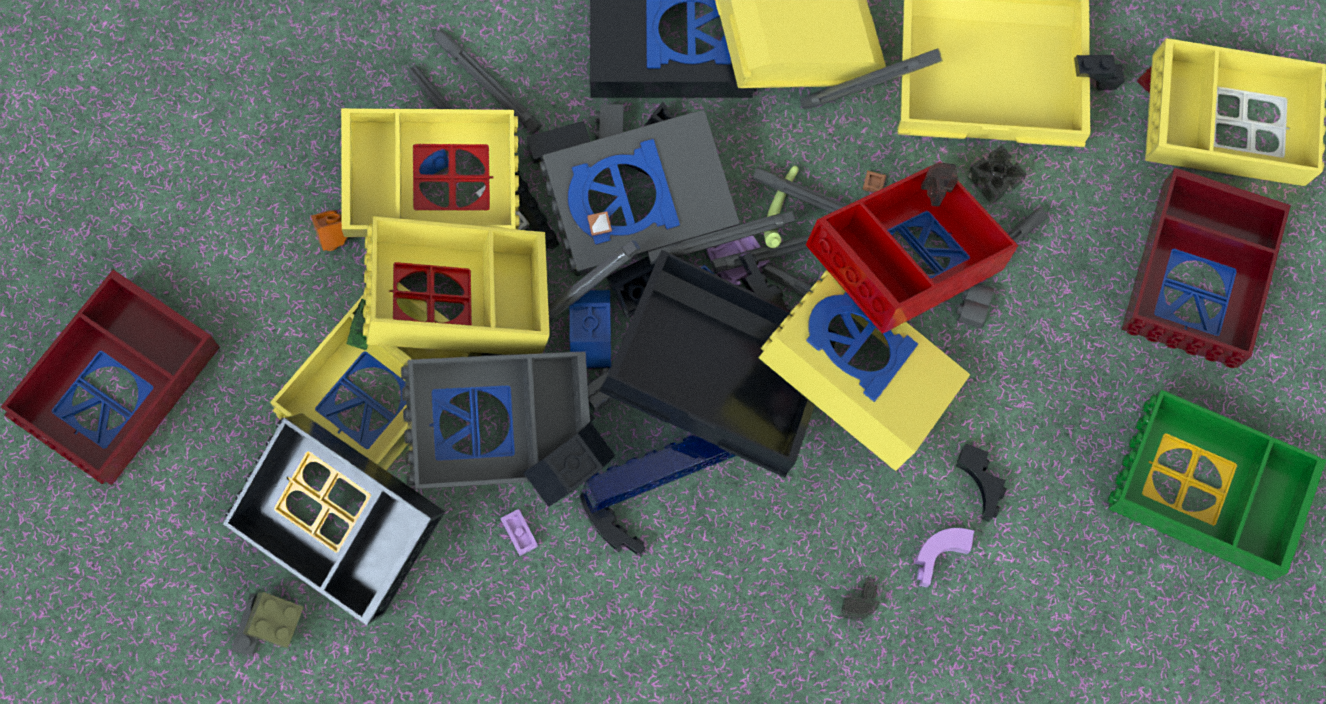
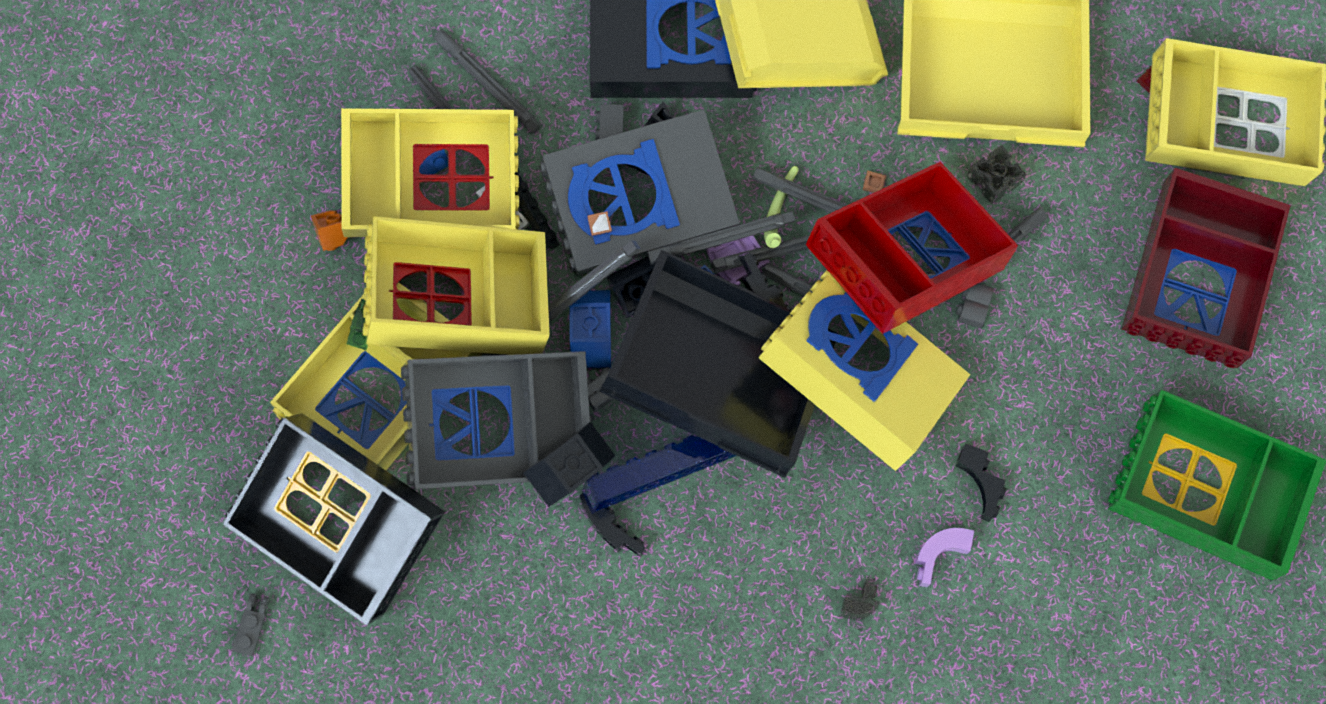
dark red panel [1,270,220,486] -> none
olive brick [243,592,304,648] -> none
lavender plate [500,509,538,556] -> none
black slope [527,121,590,165] -> none
dark grey piece [800,48,943,110] -> none
clear smoke brick [921,163,958,206] -> none
black arch [1074,55,1125,91] -> none

